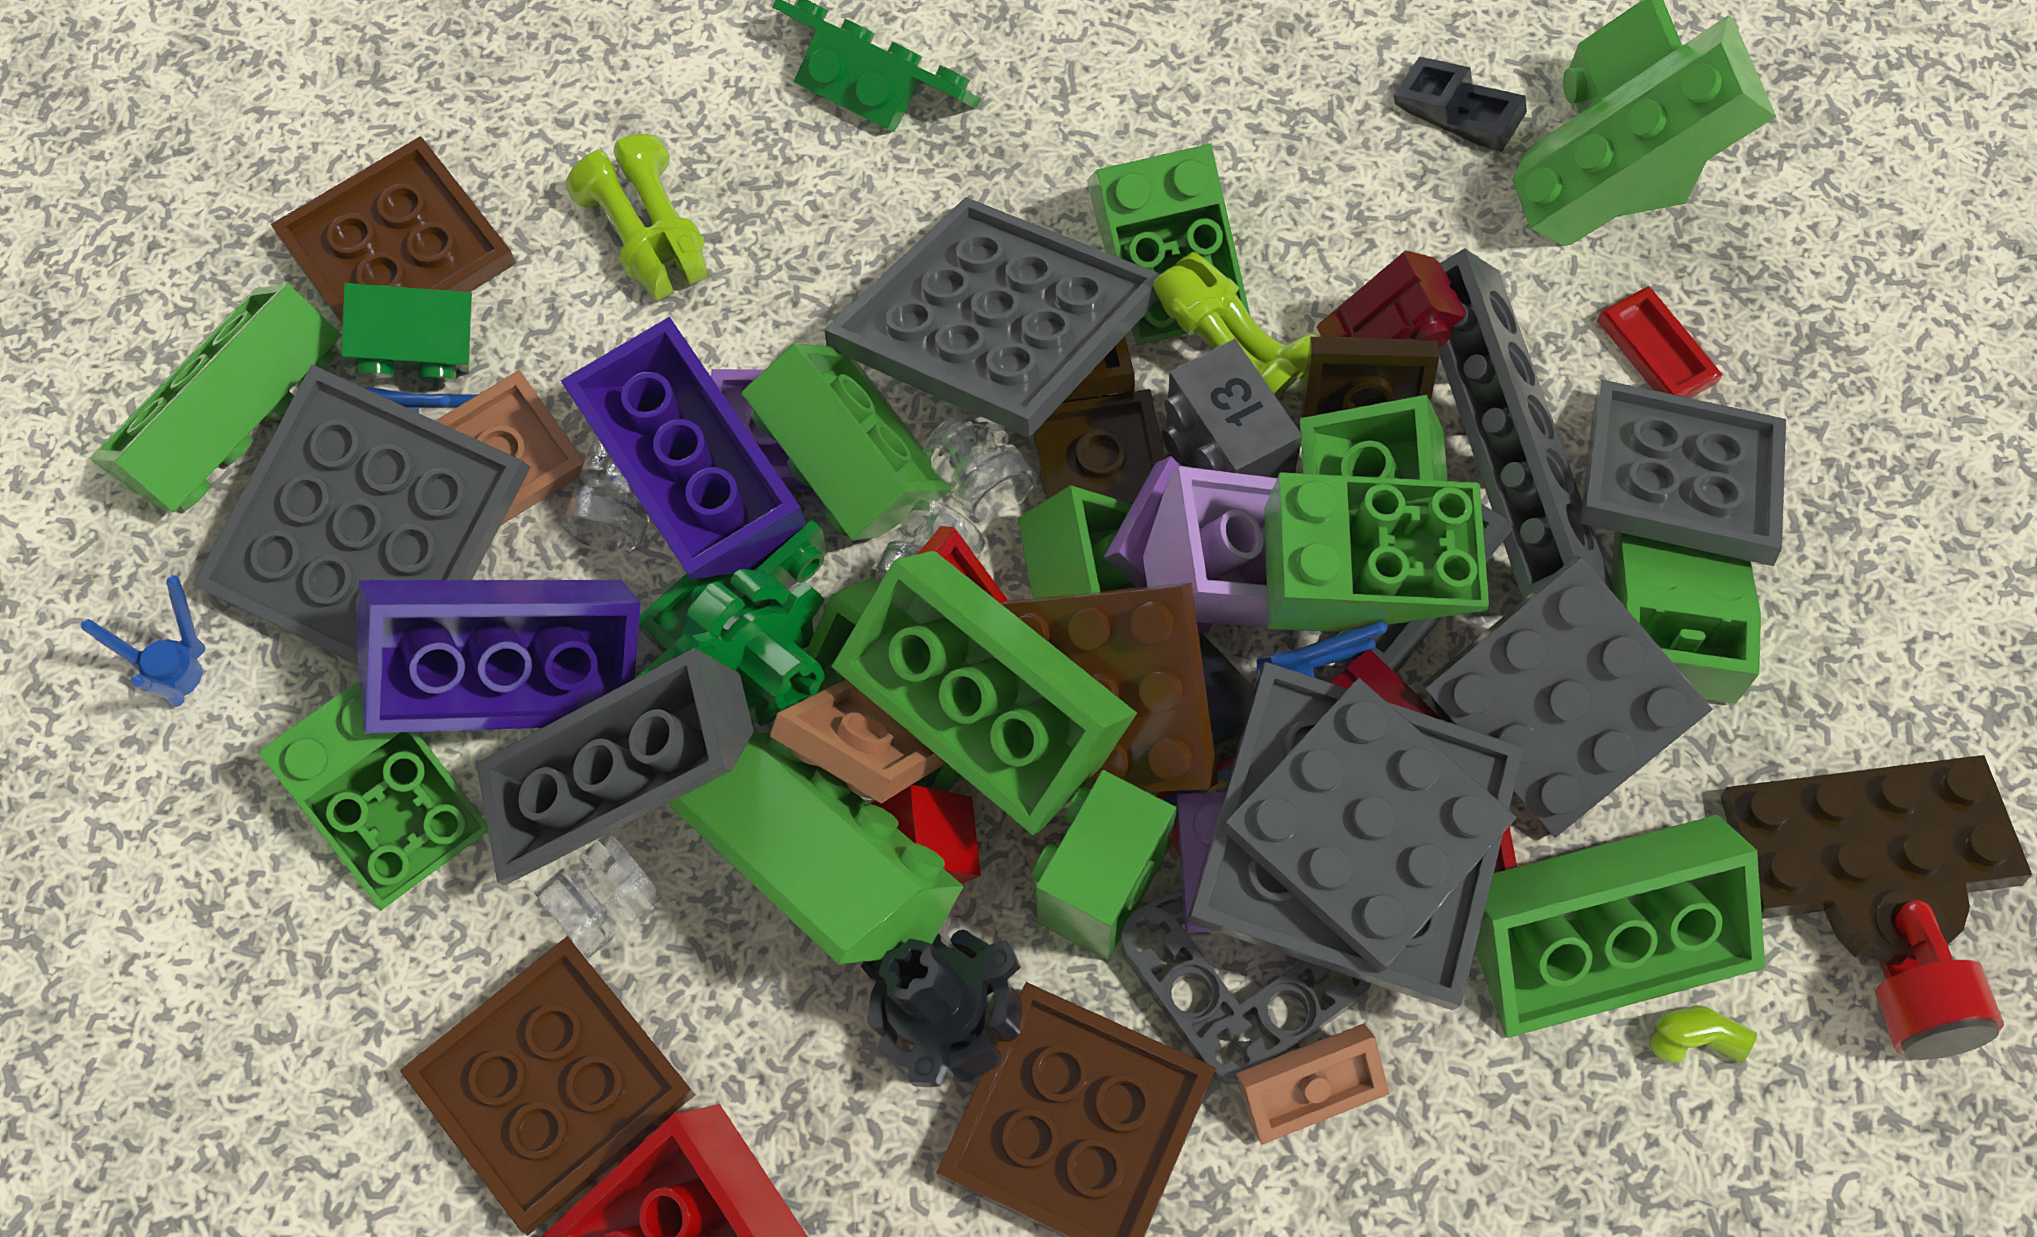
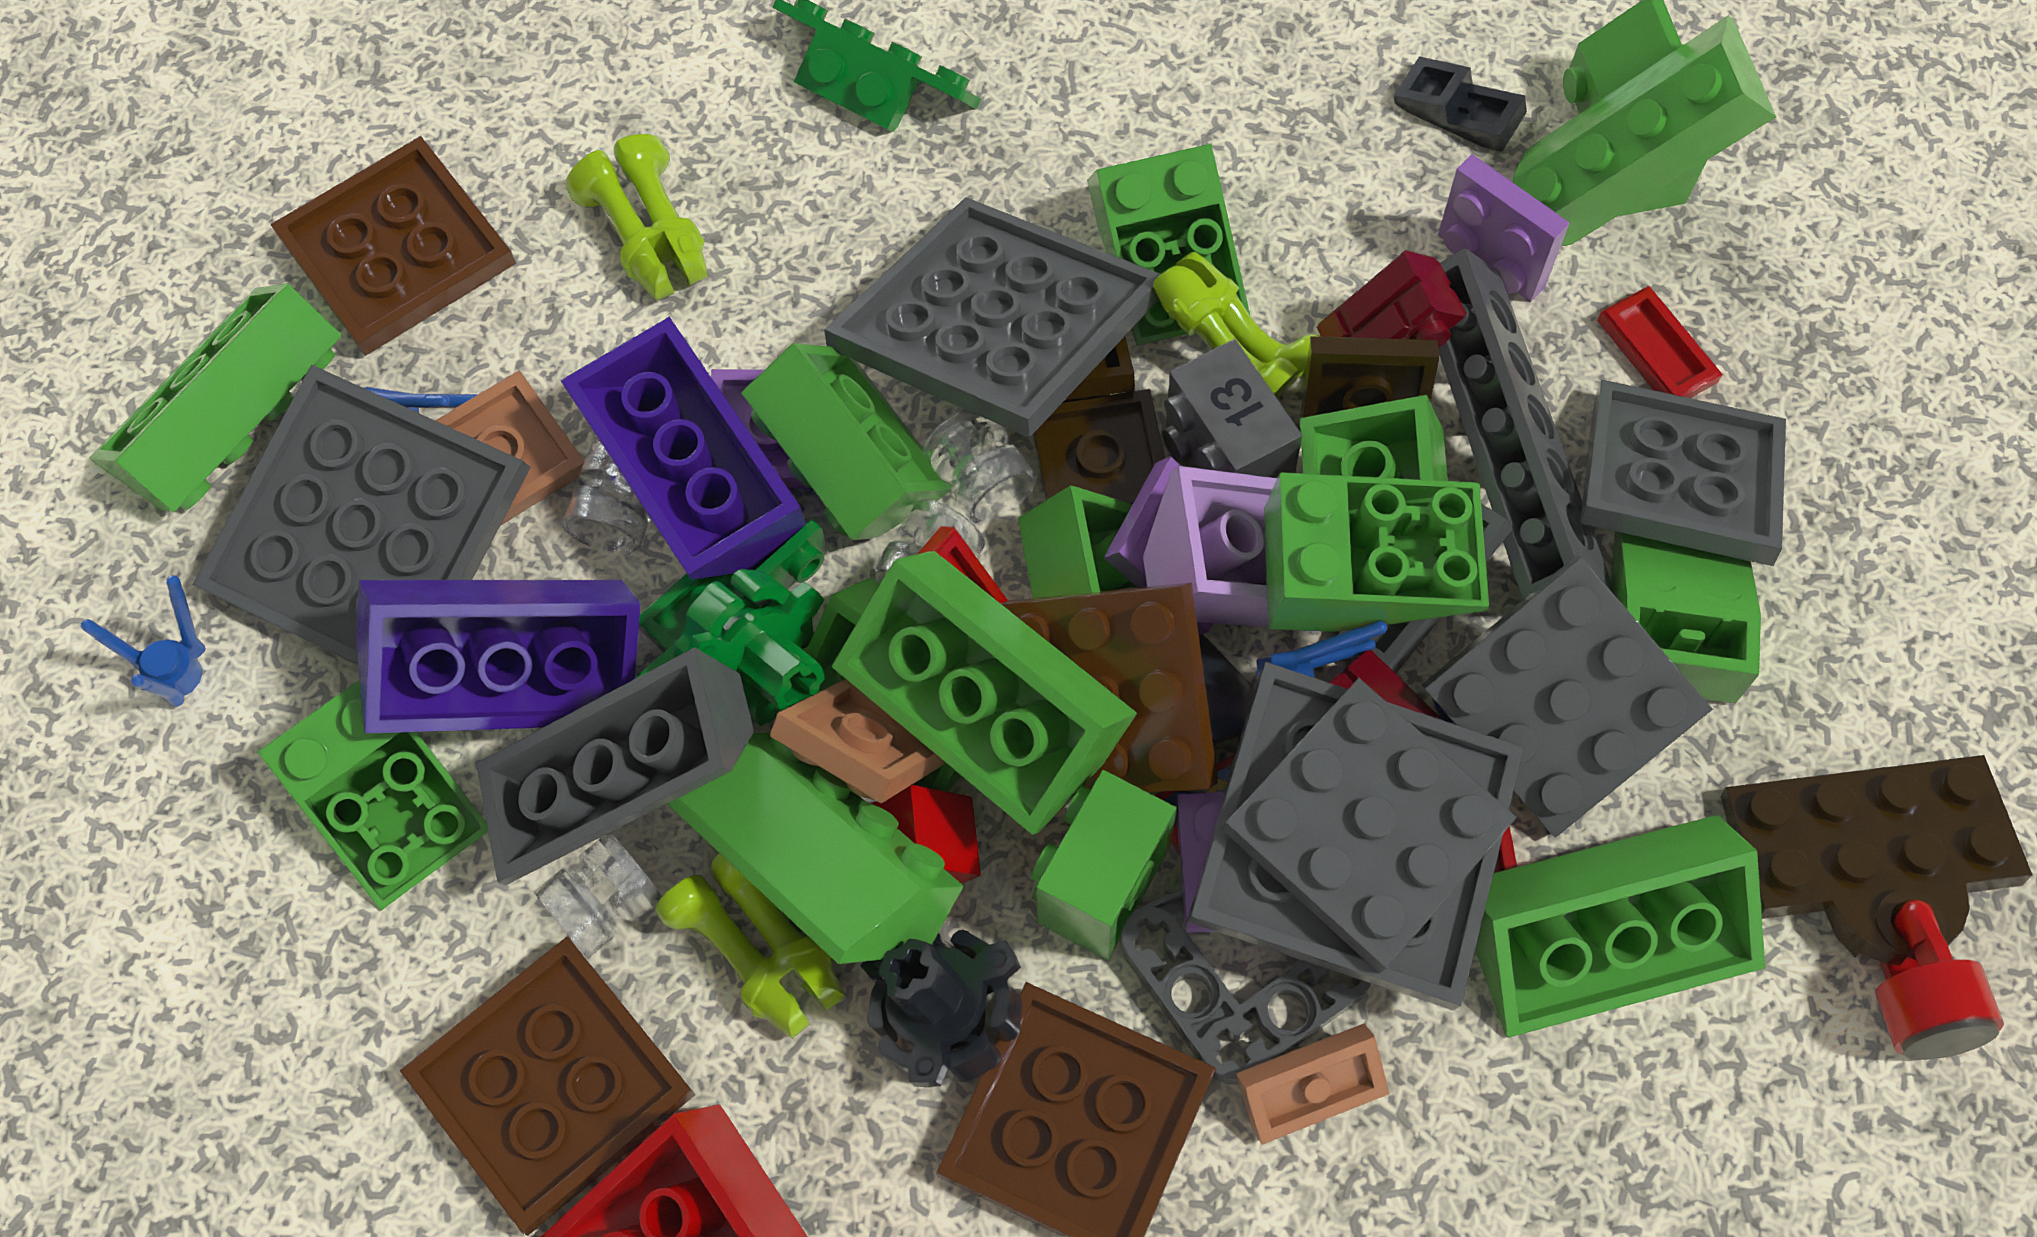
green brick [341,283,472,382] -> none
lime arm [1649,1005,1757,1063] -> none
none -> lime piece [655,853,845,1039]
none -> medium lavender plate [1438,154,1570,302]

